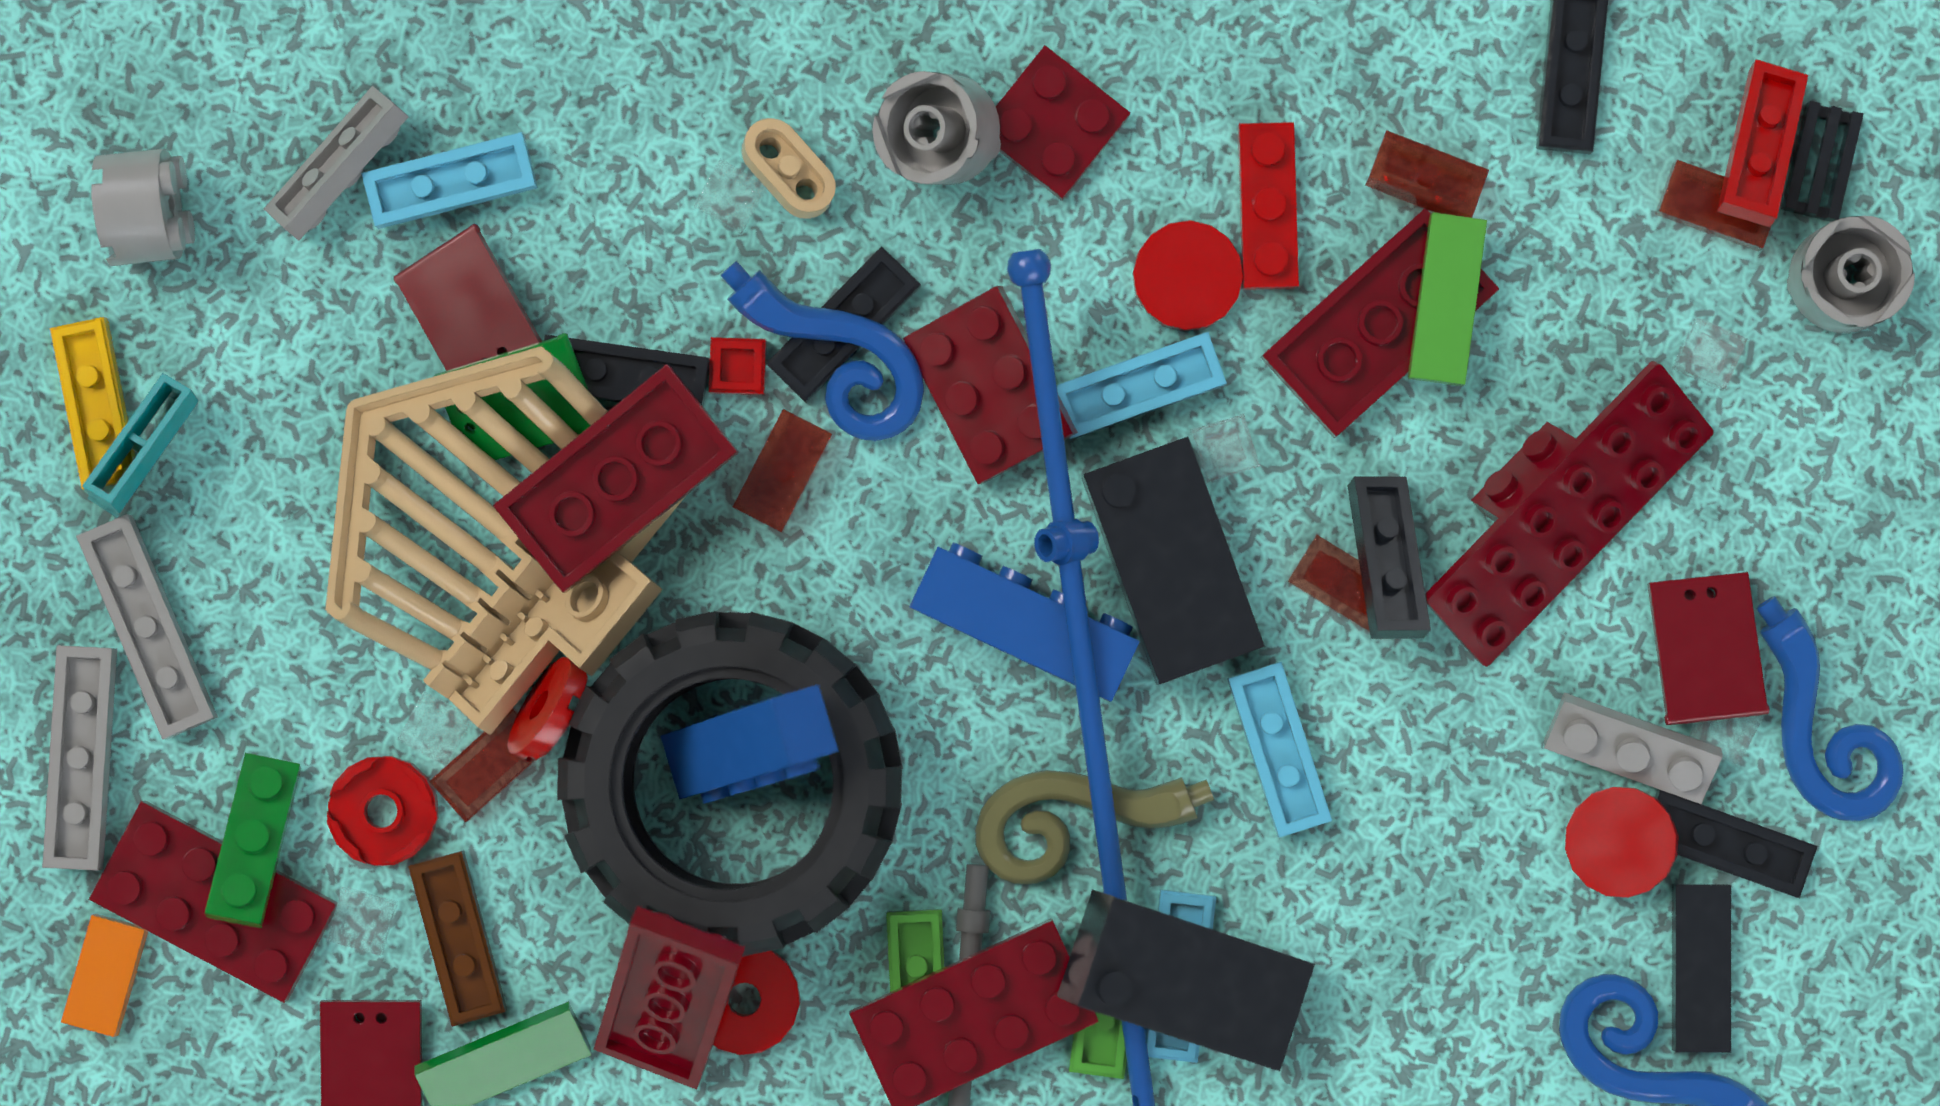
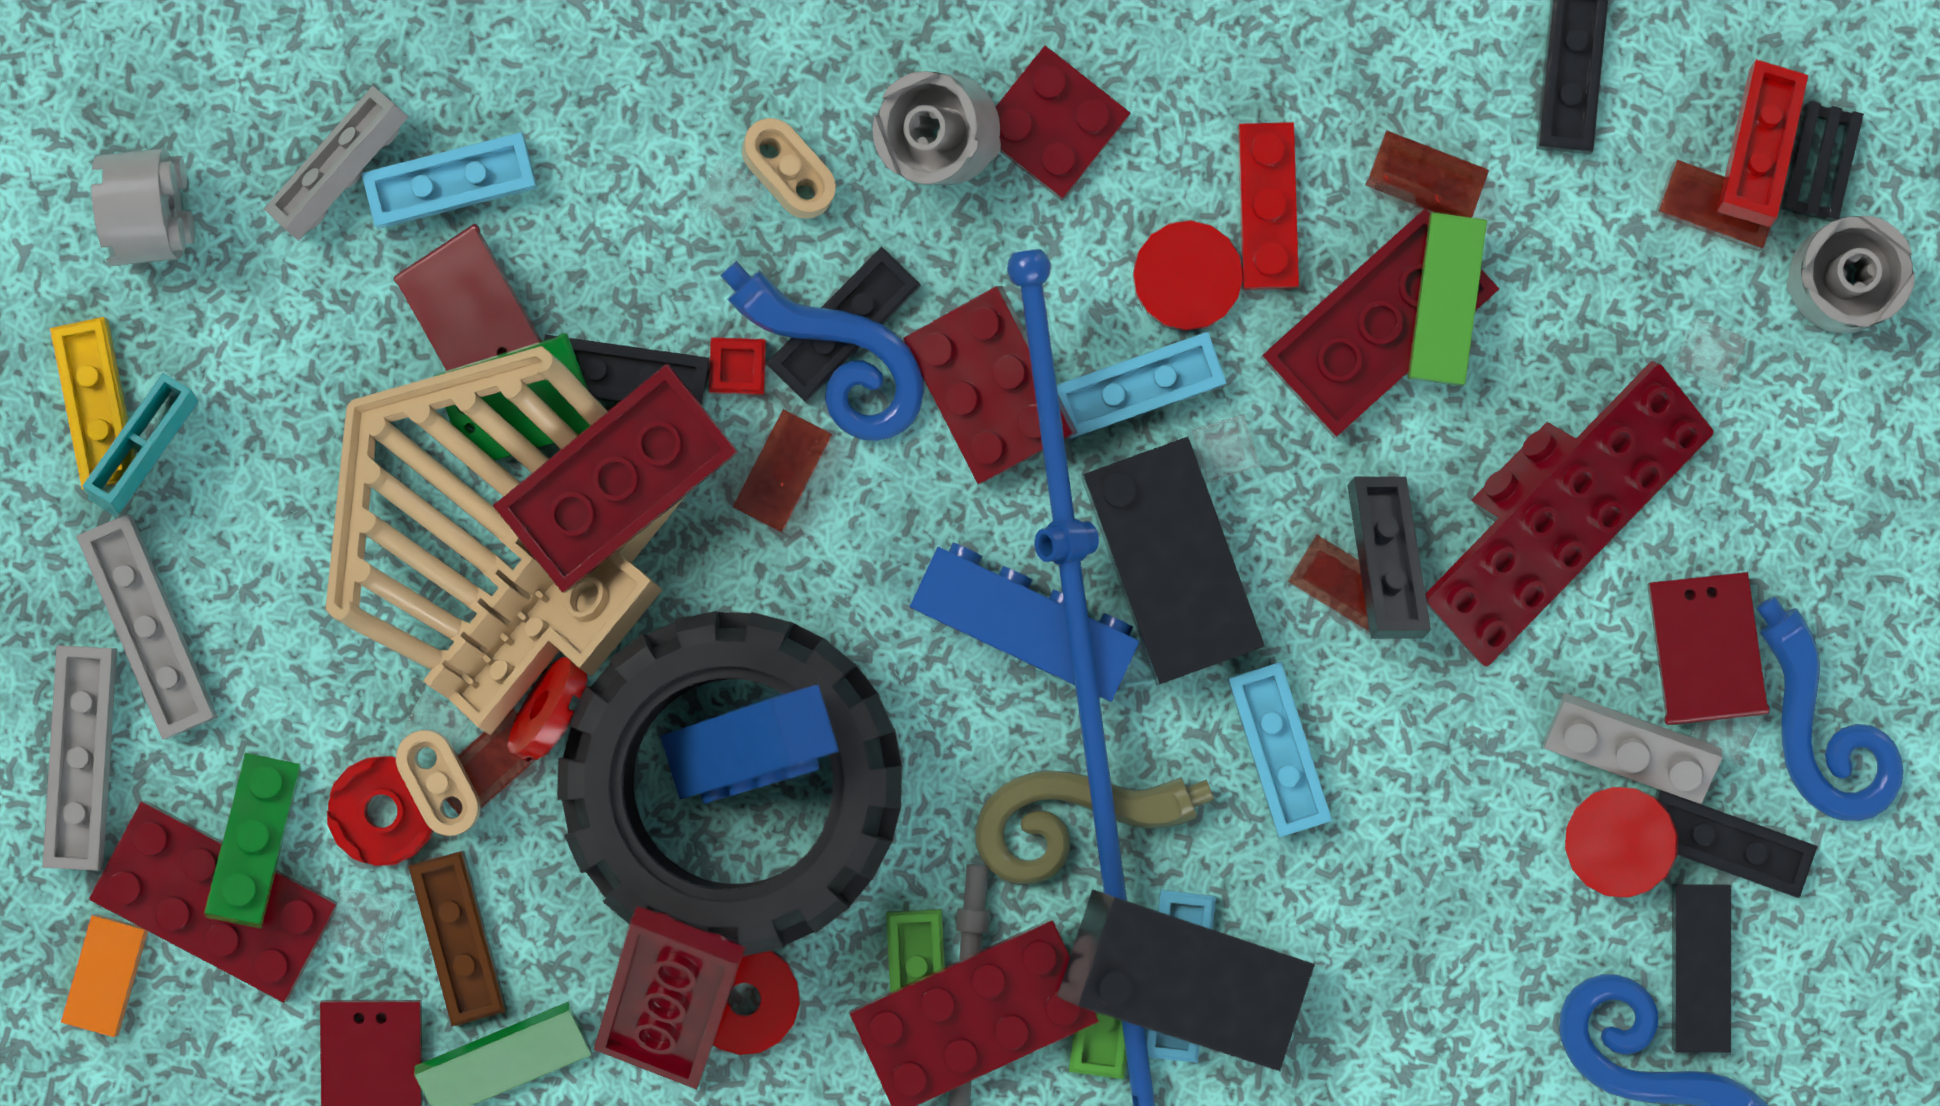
none -> tan plate [396,730,481,836]

